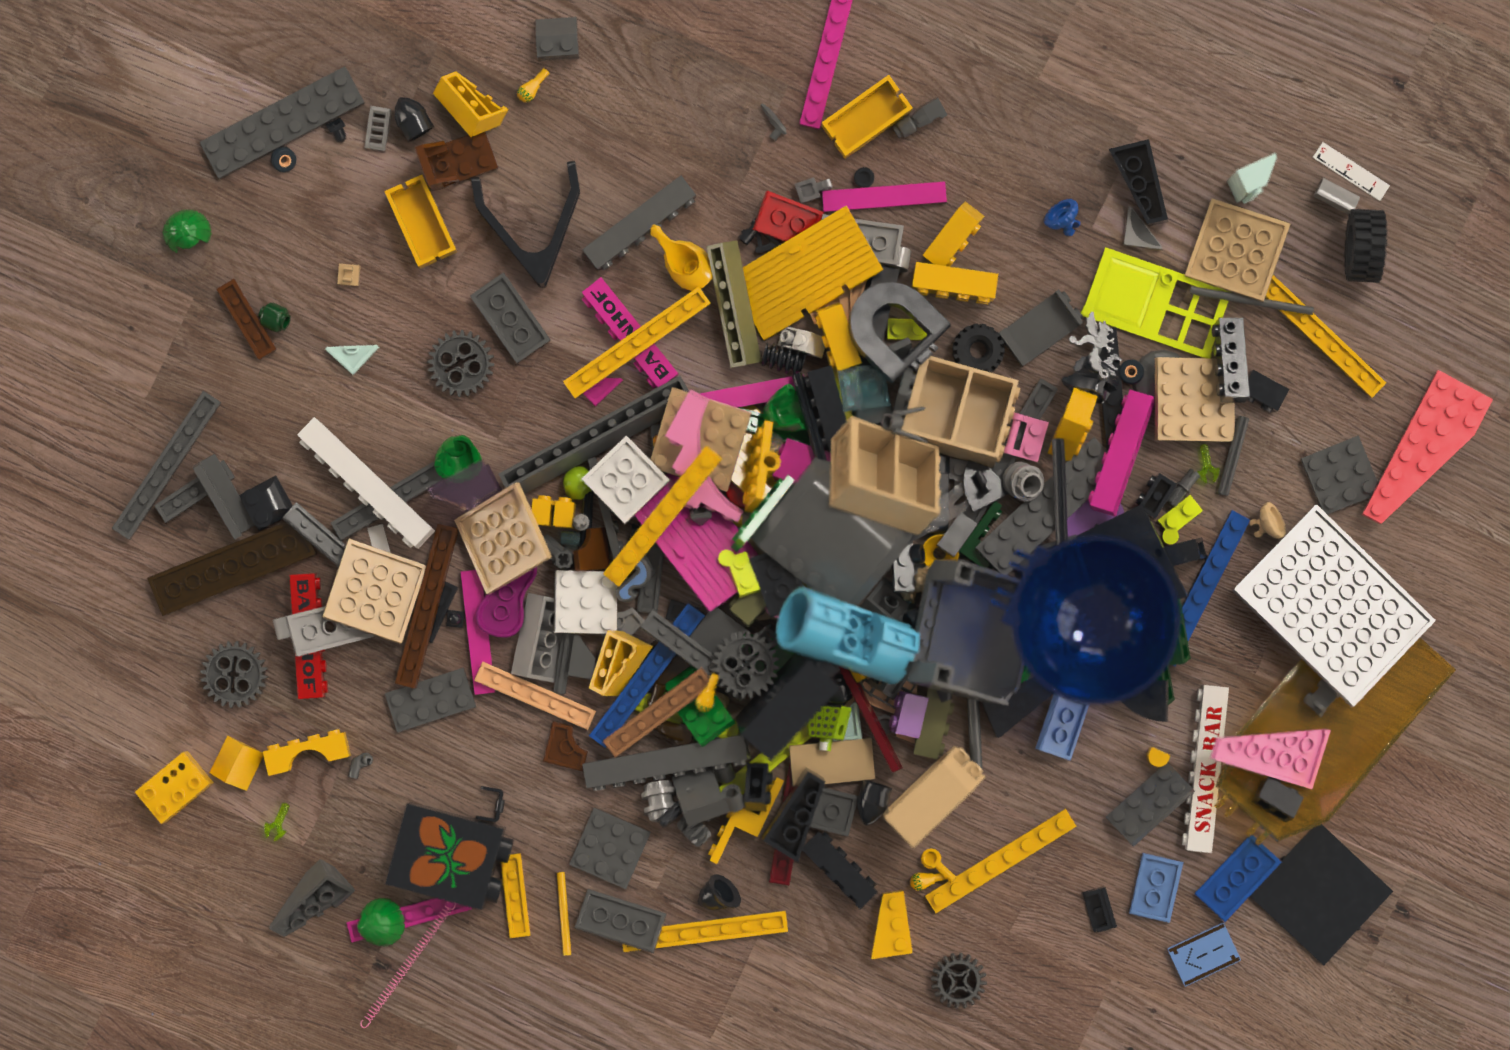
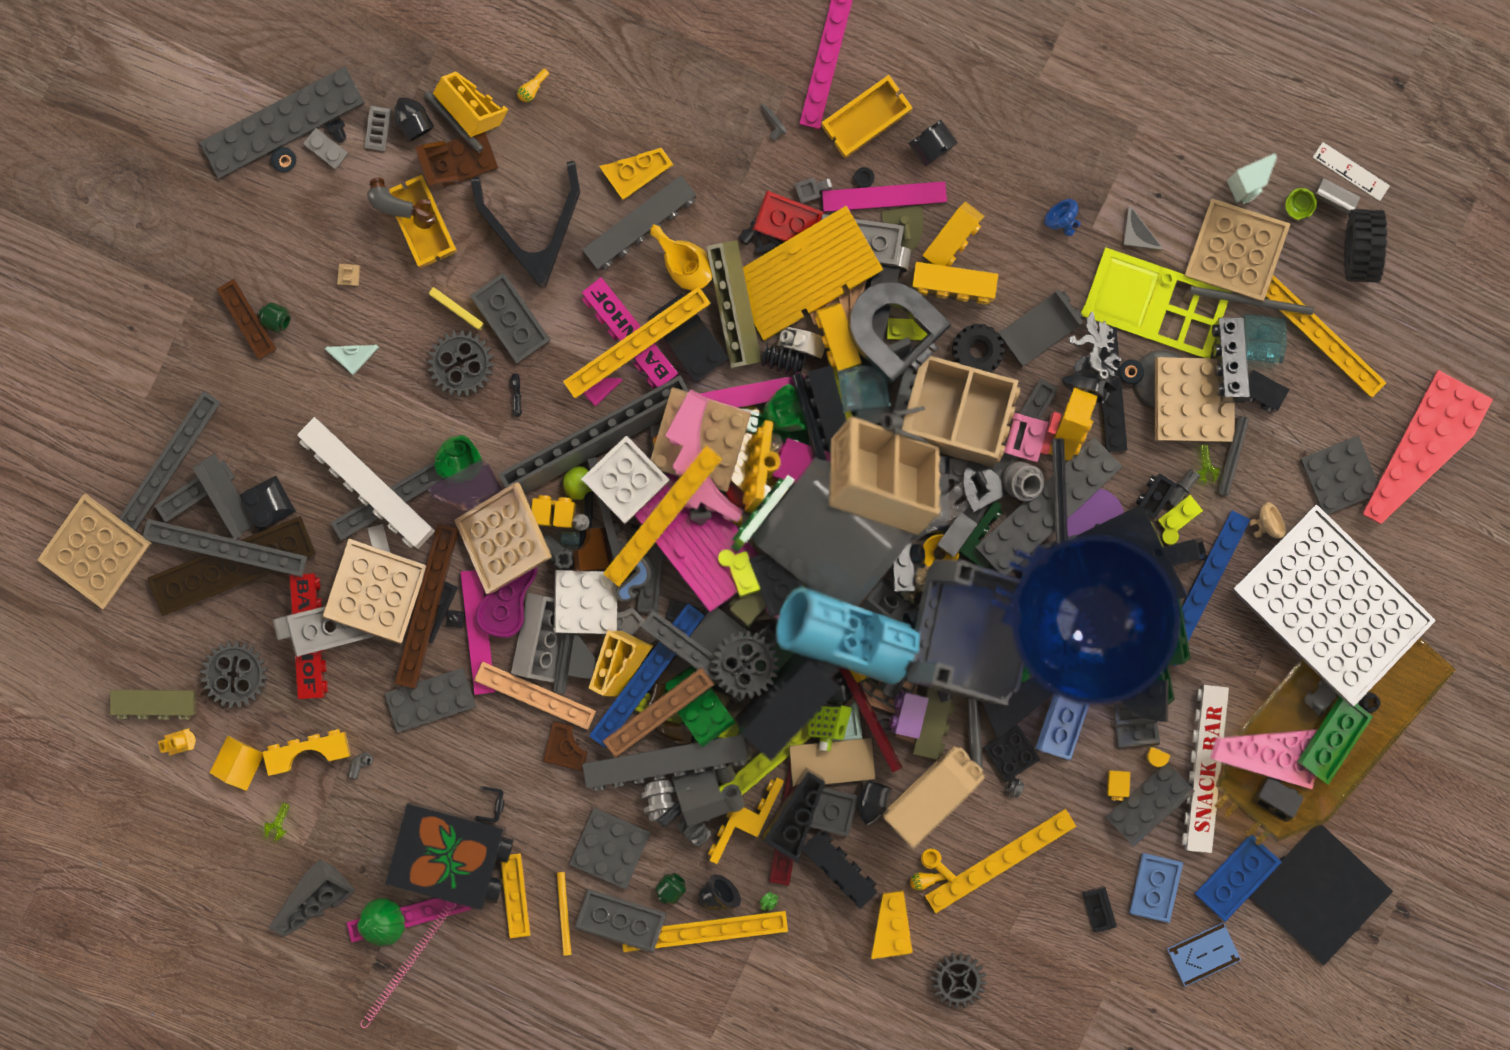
yellow piece [135,751,214,824] -> none
green hair [163,209,211,253] -> none
dark grey tile [282,502,346,567] -> none
dark grey slope [536,17,579,61] -> none
yellow piece [695,674,719,712] -> none
black brick [744,763,773,811] -> none
dark grey piece [893,97,947,138] -> none
dark pink brick [1088,390,1155,517] -> none
black wedge [1109,139,1169,227] -> none
none -> tan plate [38,494,151,609]
none -> olive brick [110,690,197,719]
none -> dark grey plate [143,519,308,577]
none -> yellow hips [158,729,196,756]
none -> light grey plate [303,128,349,170]
none -> piece [367,177,436,229]
none -> dark grey piece [424,91,484,153]
none -> light yellow tile [429,287,485,331]
none -> black piece [509,373,522,417]
none -> yellow wing [599,148,673,200]
none -> black slope [648,293,729,384]
none -> dark green head [656,873,686,904]
none -> bright green plate [759,892,779,911]
none -> olive shield [881,205,924,253]
none -> black brick [908,120,958,167]
none -> black tile [983,725,1040,782]
none -> dark grey plate [1006,777,1024,798]
none -> coral tile [1040,412,1062,456]
none -> yellow brick [1106,770,1130,801]
none -> dark grey slope [1114,704,1160,749]
none -> clear light blue slope [1244,314,1287,364]
none -> lime hair [1285,188,1317,220]
none -> green plate [1297,697,1373,785]
none -> black bush [1359,692,1381,713]

